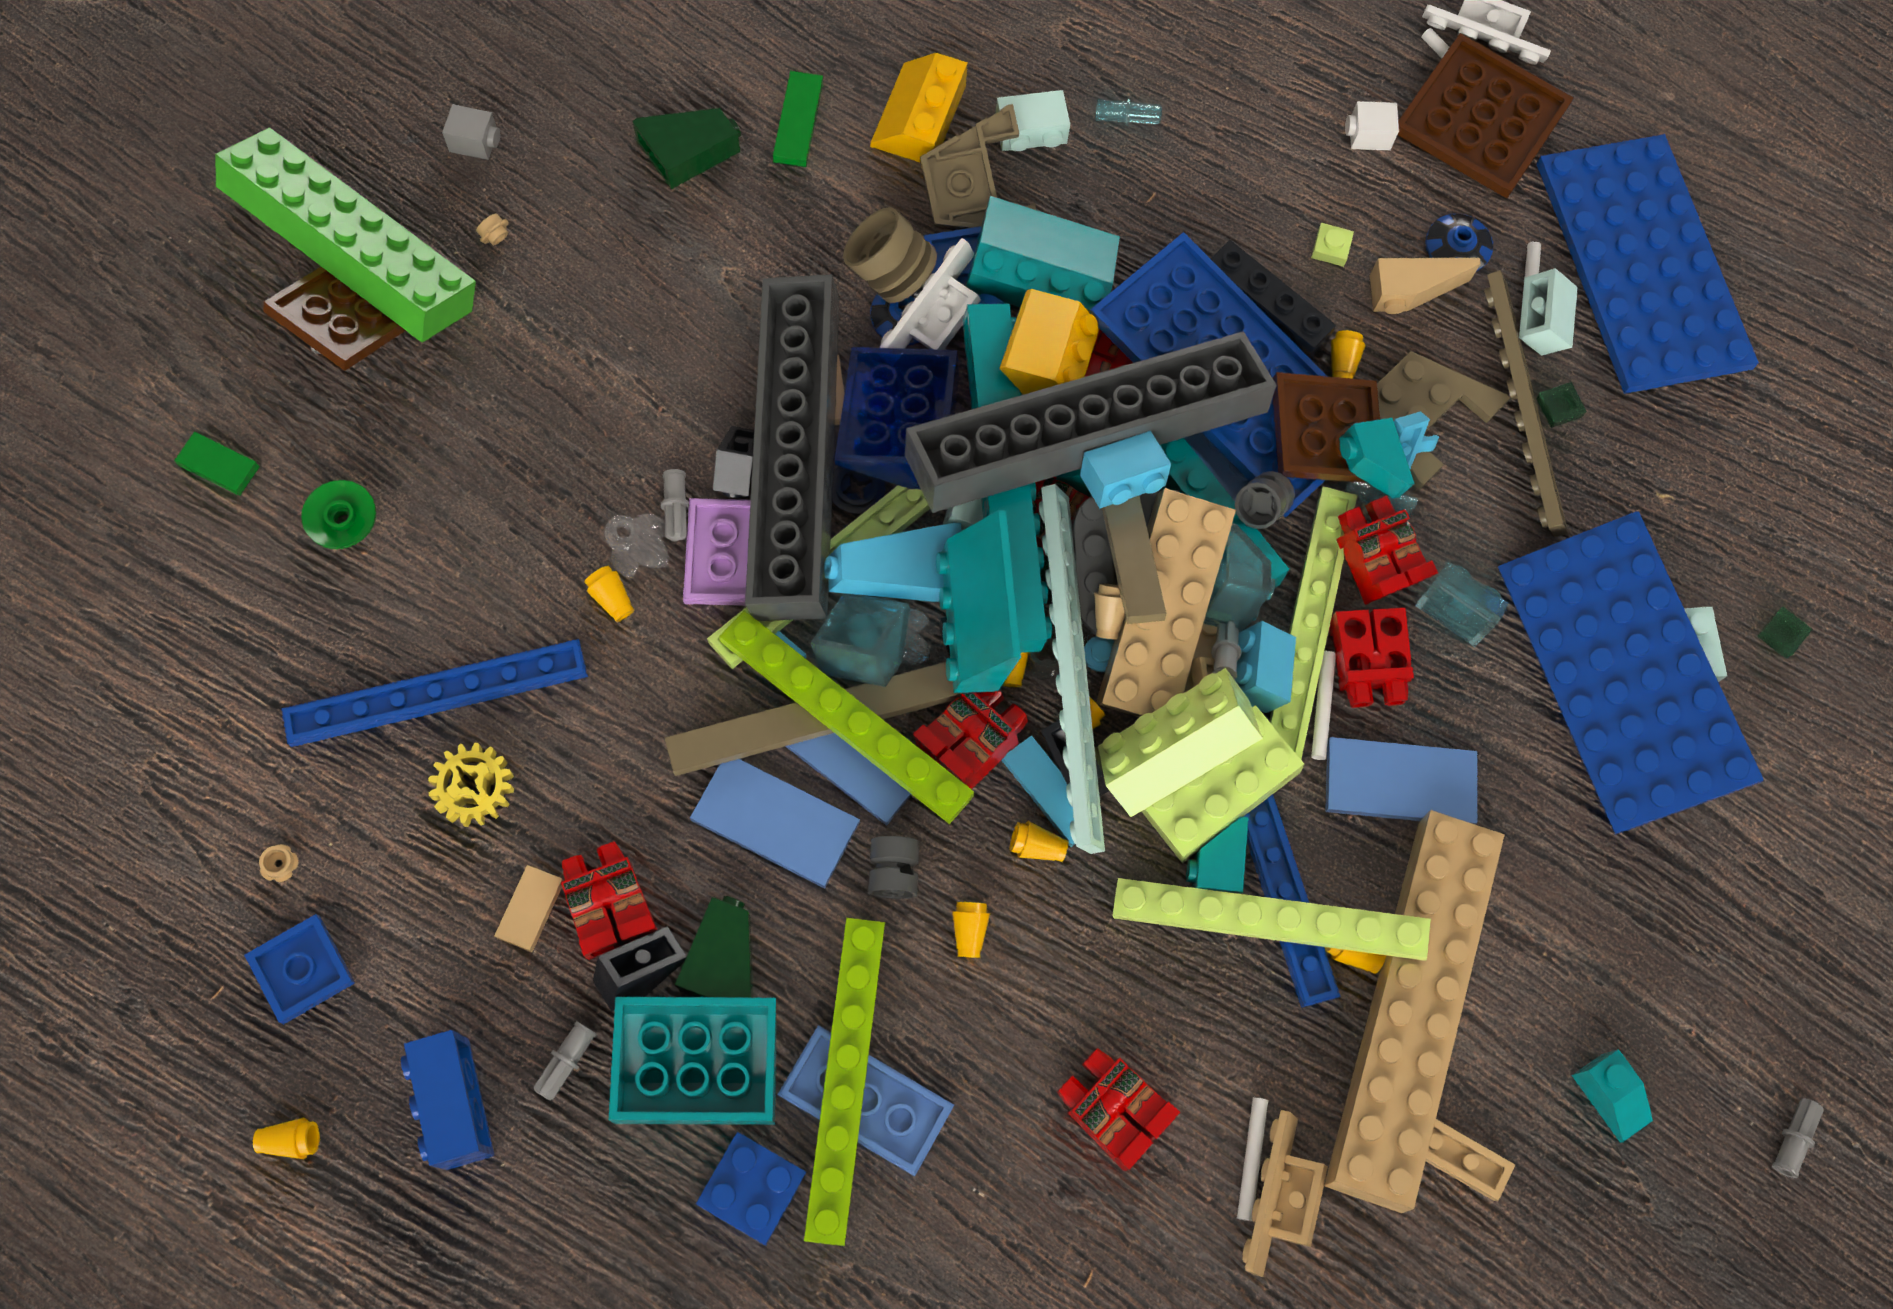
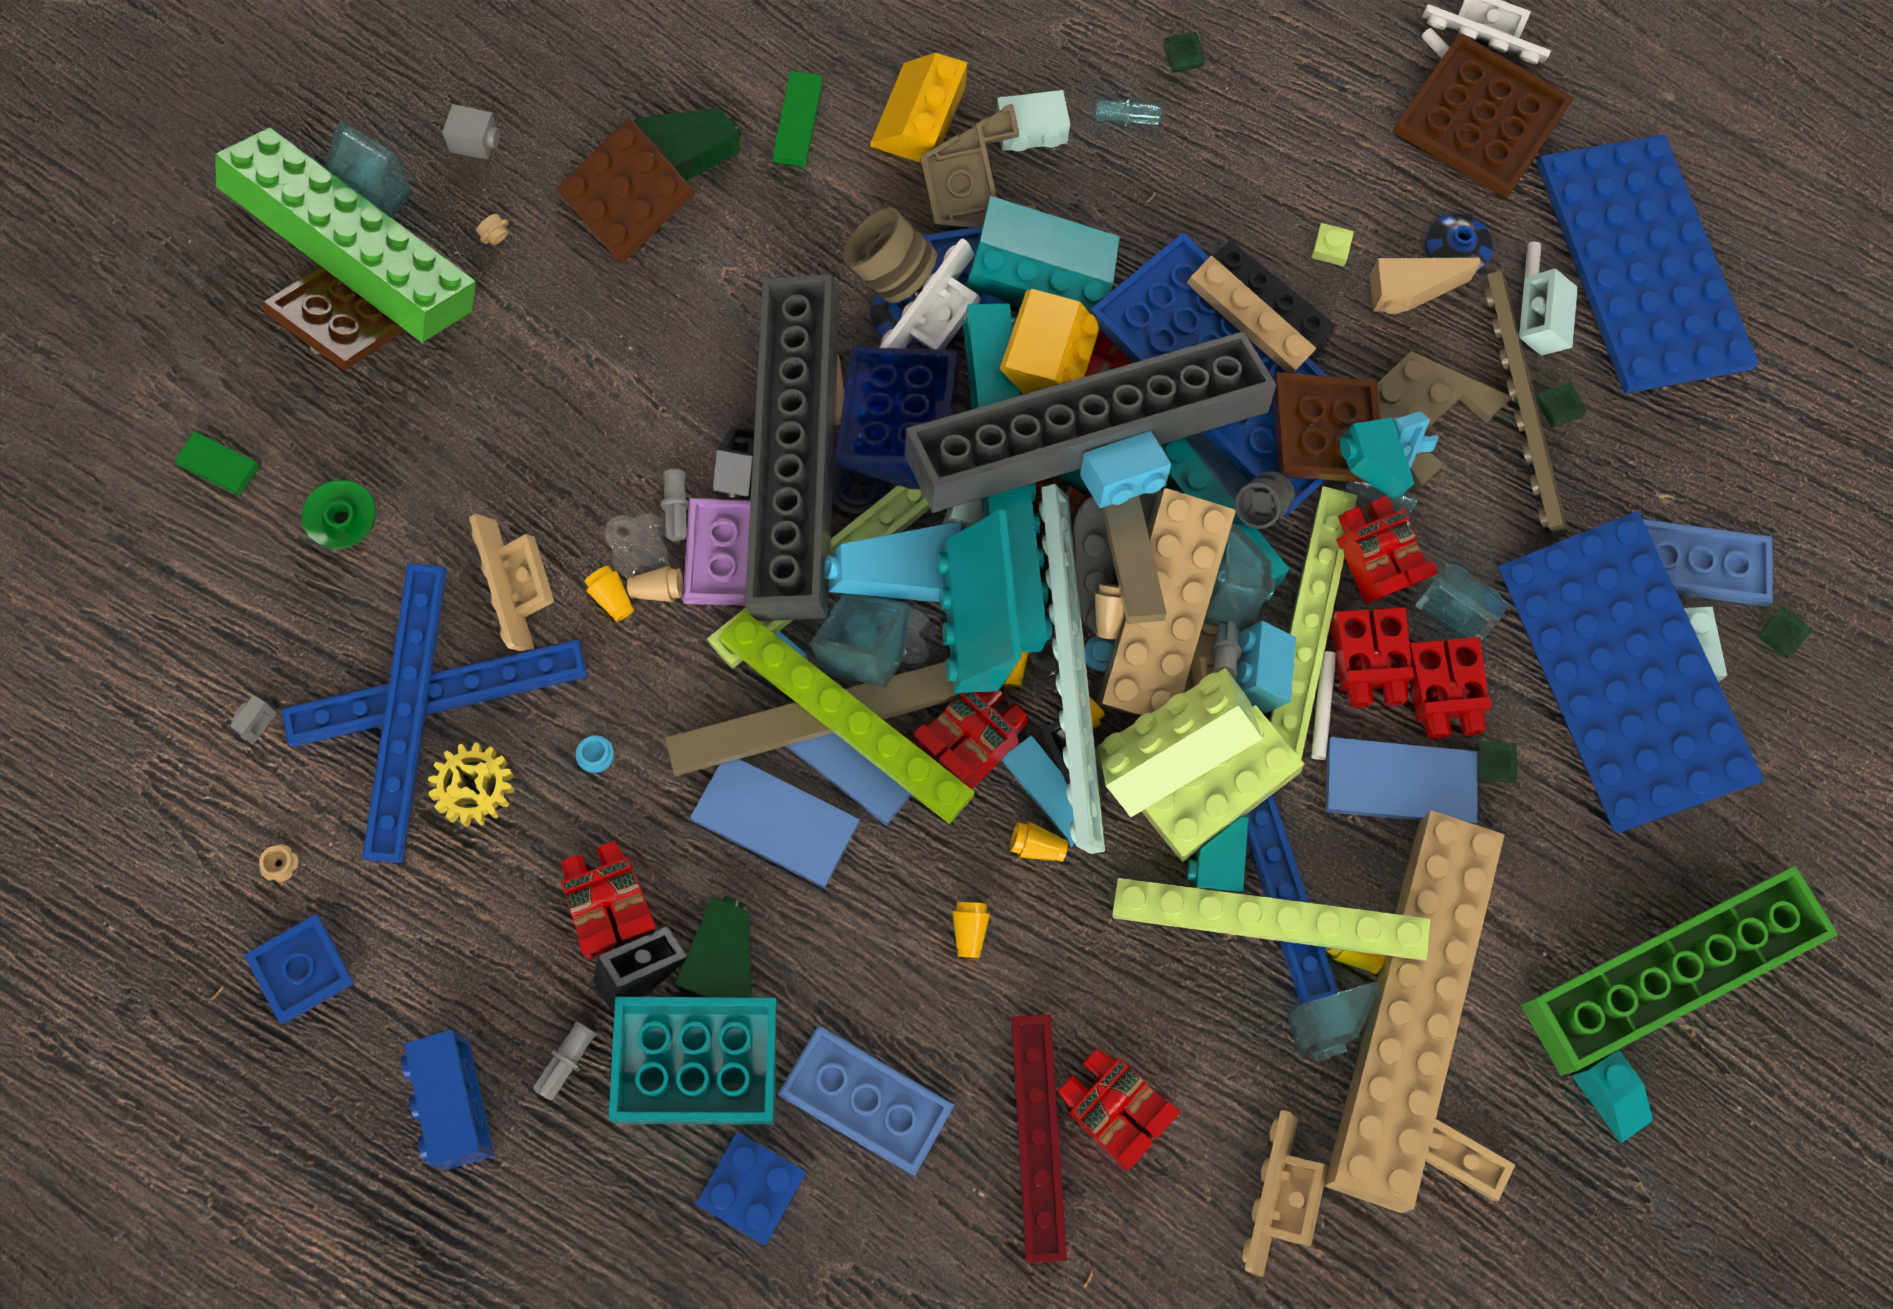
yellow cone [253,1118,320,1159] -> none
tan tile [494,865,564,952] -> none
lime plate [804,918,885,1246] -> none
dark grey wheel [868,836,920,899] -> none
white bar [1237,1097,1268,1221] -> none
yellow cone [1331,330,1366,379] -> none
white brick [1345,101,1399,150] -> none
light grey axle [1772,1098,1824,1178] -> none
none -> light grey plate [230,695,277,744]
none -> clear light blue slope [325,121,413,218]
none -> blue tile [362,563,447,864]
none -> tan bracket [469,514,554,652]
none -> reddish brown plate [556,117,696,263]
none -> medium azure plate [576,735,614,773]
none -> tan cone [627,566,684,602]
none -> dark red plate [1011,1015,1067,1263]
none -> clear green plate [1163,32,1206,73]
none -> tan plate [1186,255,1316,374]
none -> clear light blue slope [1286,981,1380,1063]
none -> red hips [1410,637,1492,739]
none -> clear green plate [1475,741,1517,783]
none -> bright green brick [1521,866,1838,1076]
none -> medium blue tile [1643,519,1773,607]

